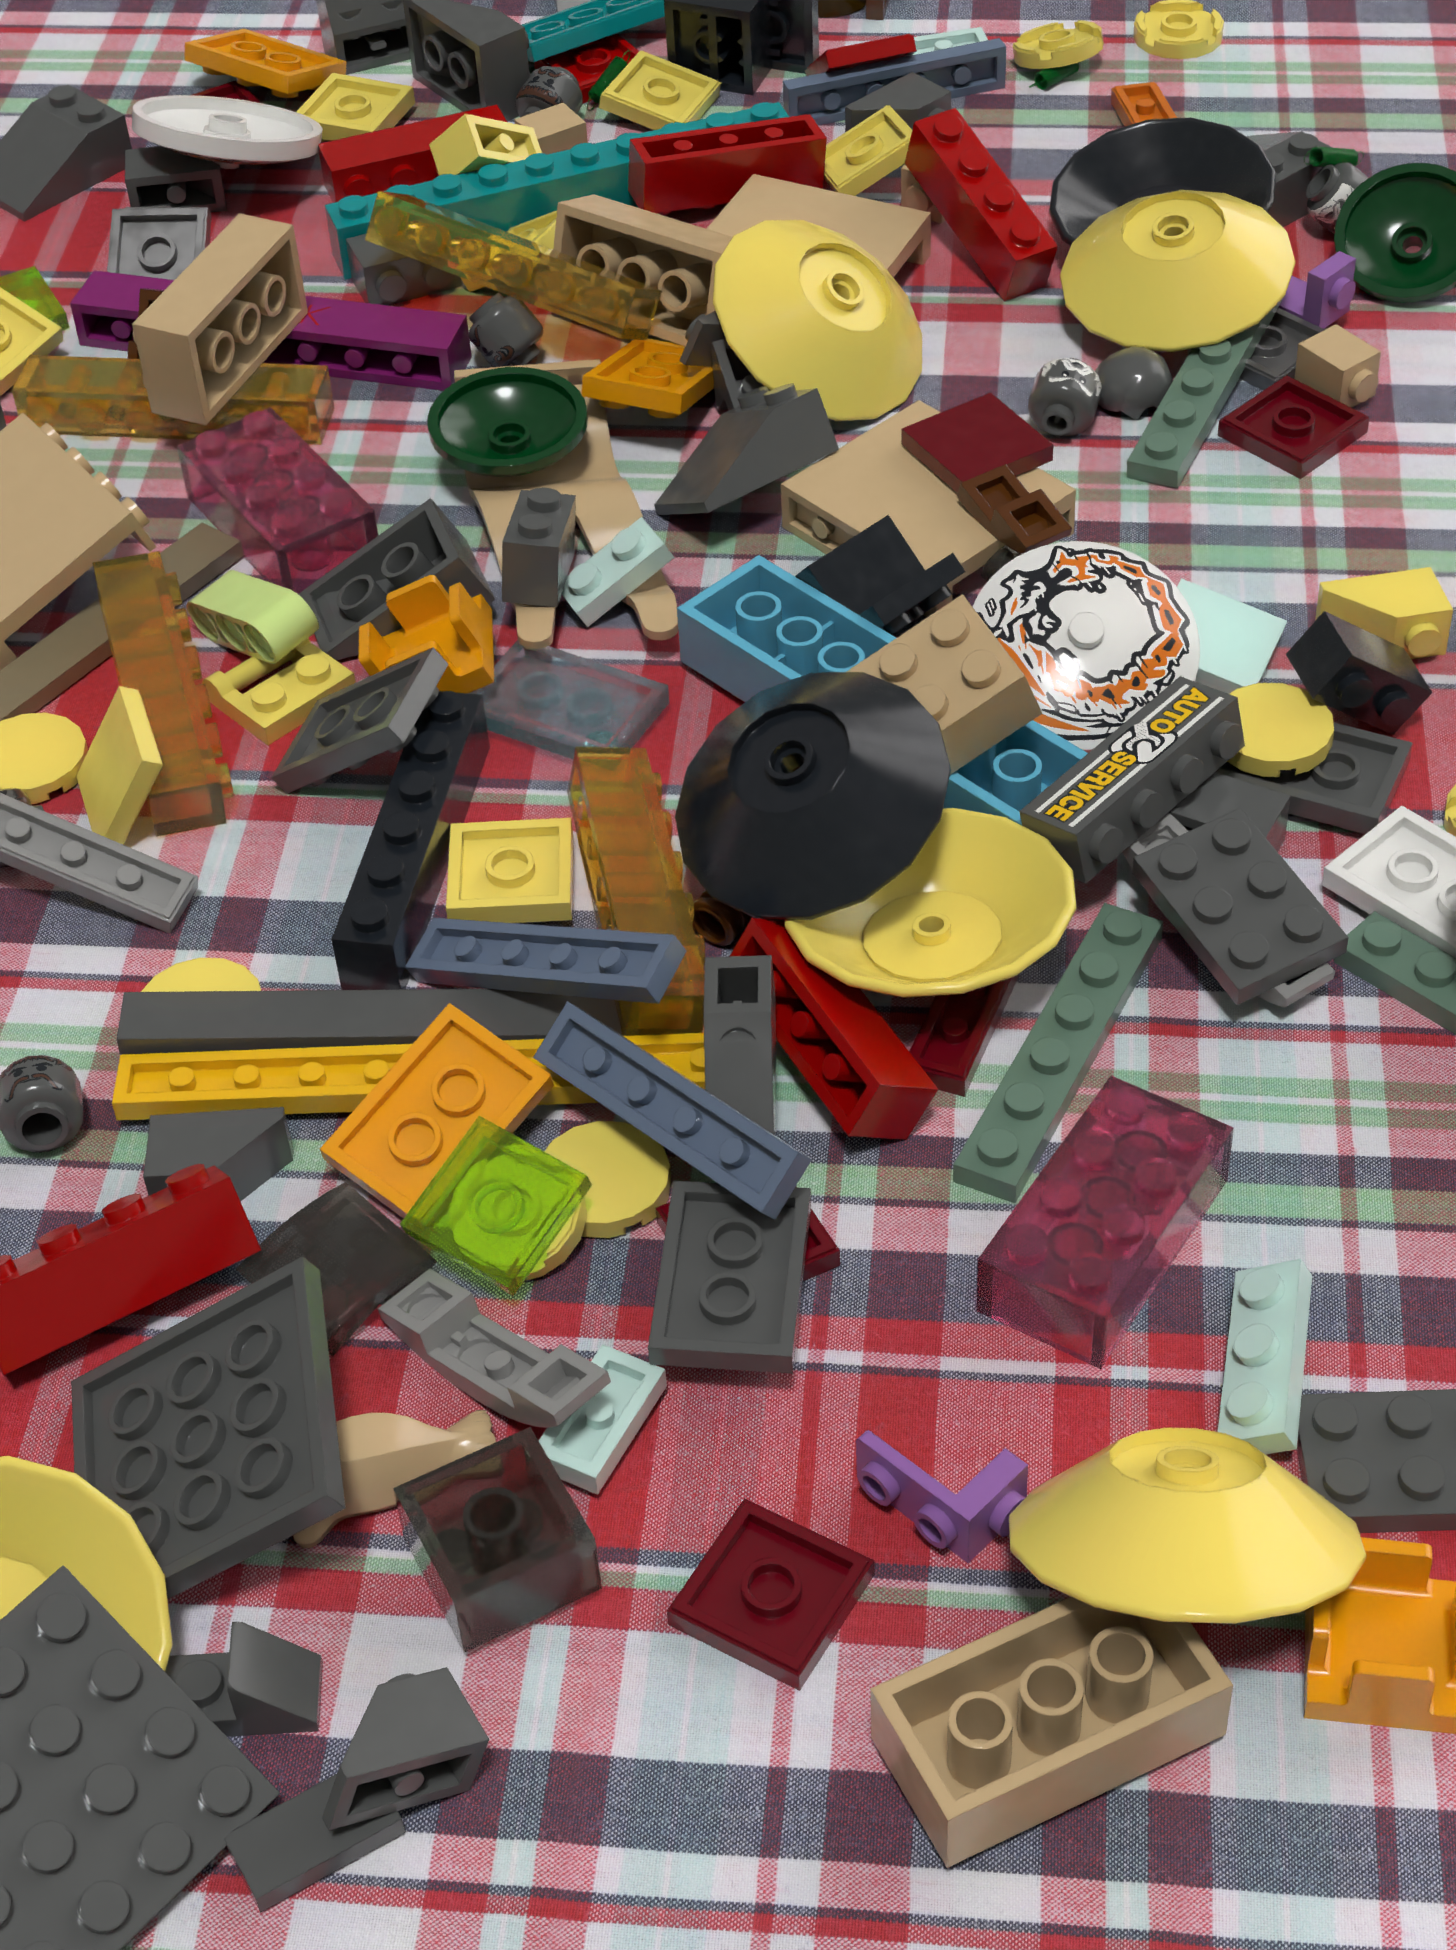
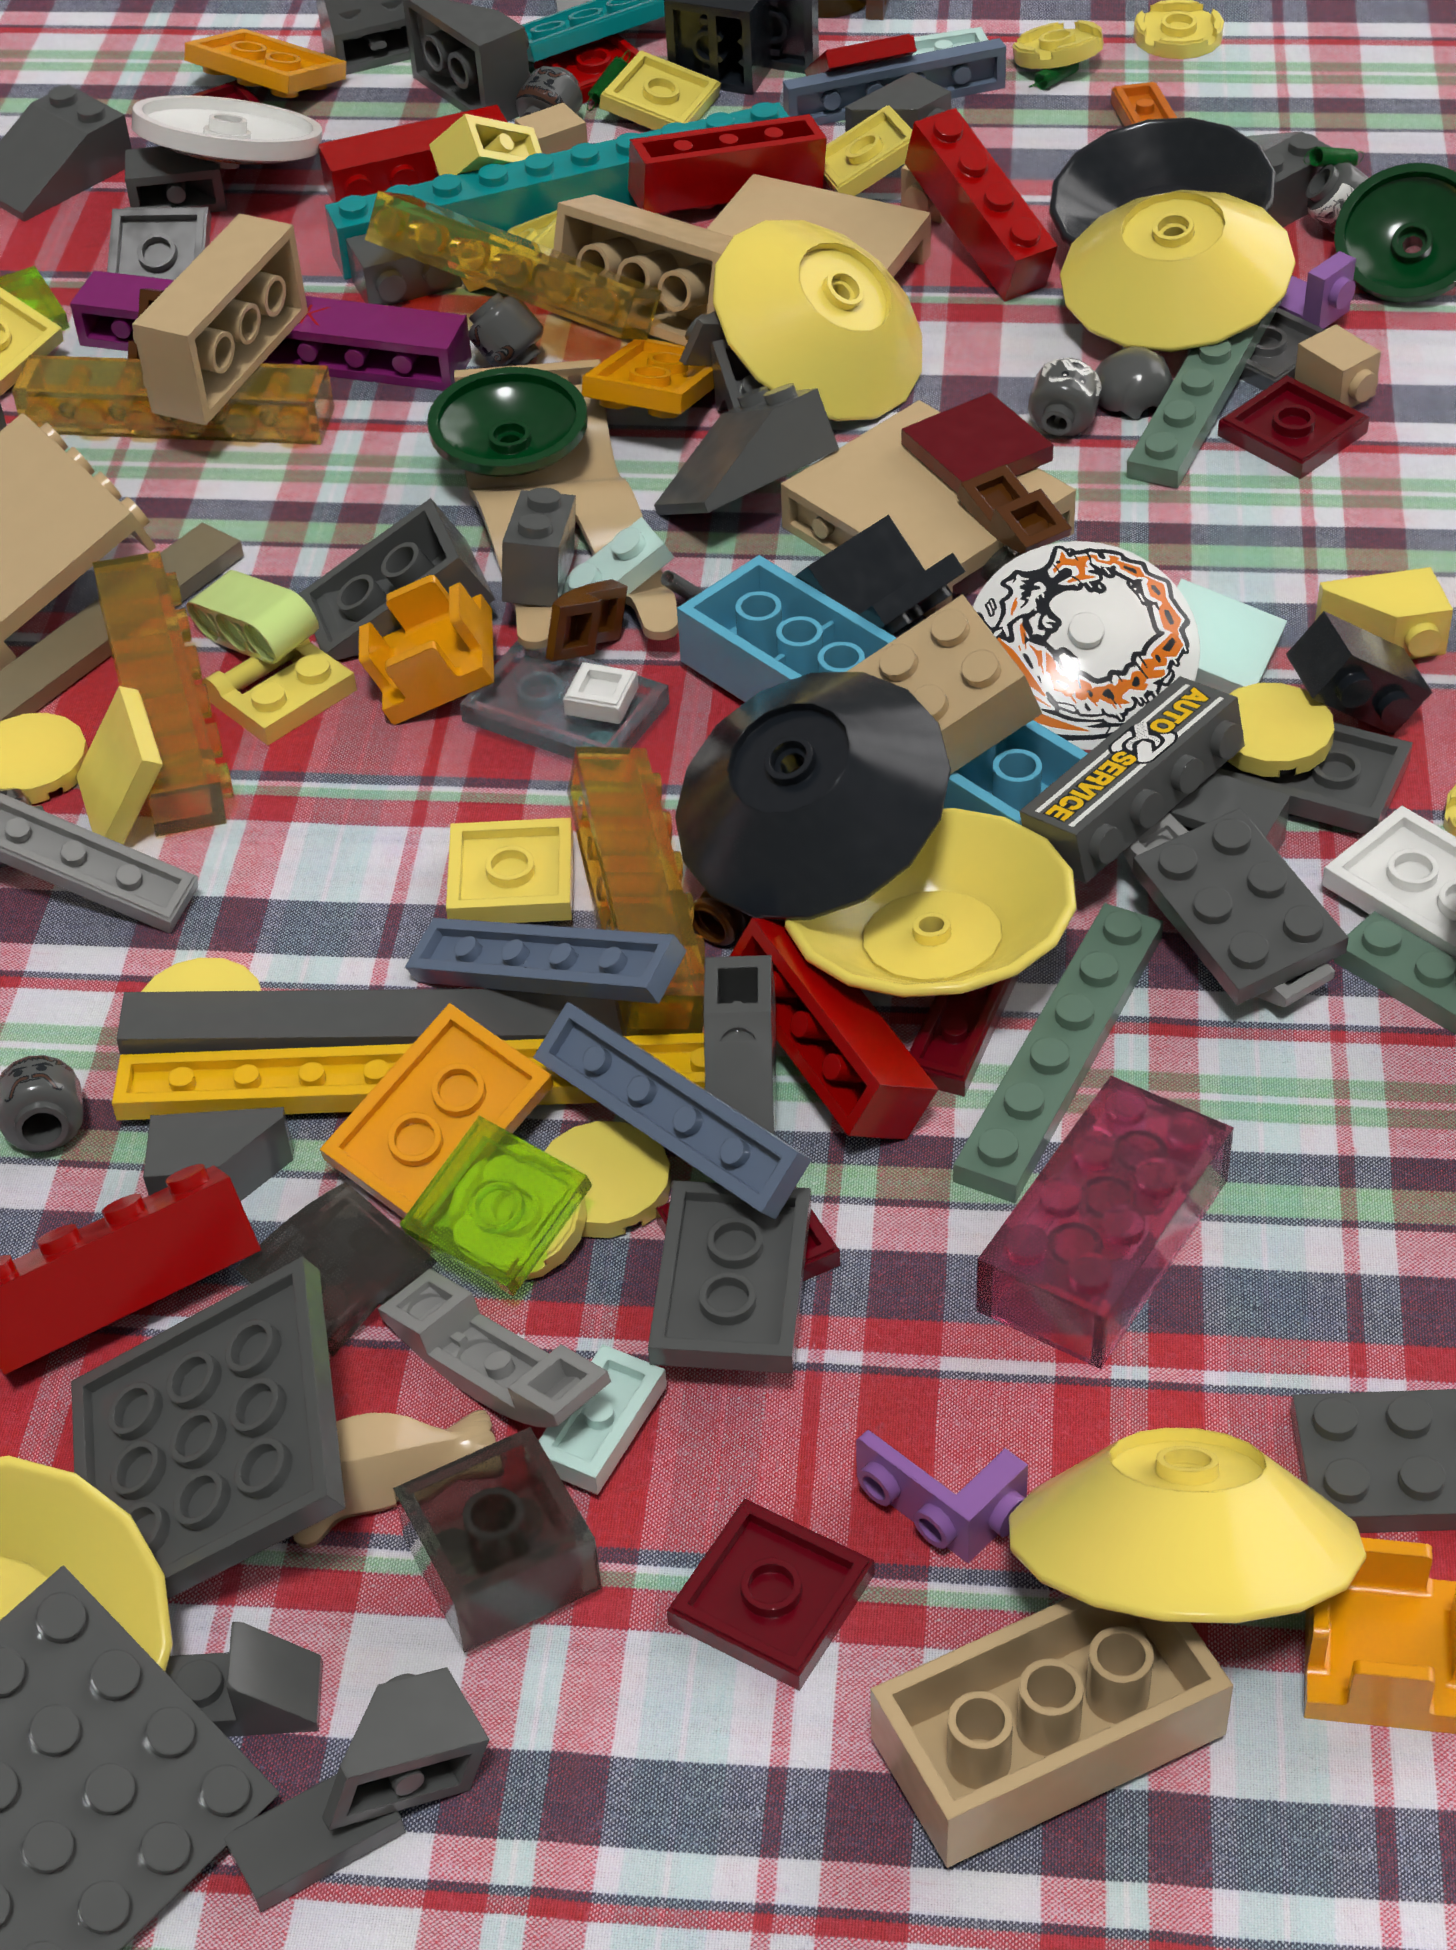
clear pink brick [177,407,379,595] -> none
dark grey plate [271,647,448,794] -> none
light yellow plate [297,73,415,142] -> none
black brick [331,691,490,990] -> none
light aqua plate [1218,1259,1312,1455] -> none
none -> reddish brown slope [545,579,628,662]
none -> white tile [563,662,639,724]
none -> dark grey leg [661,570,702,600]

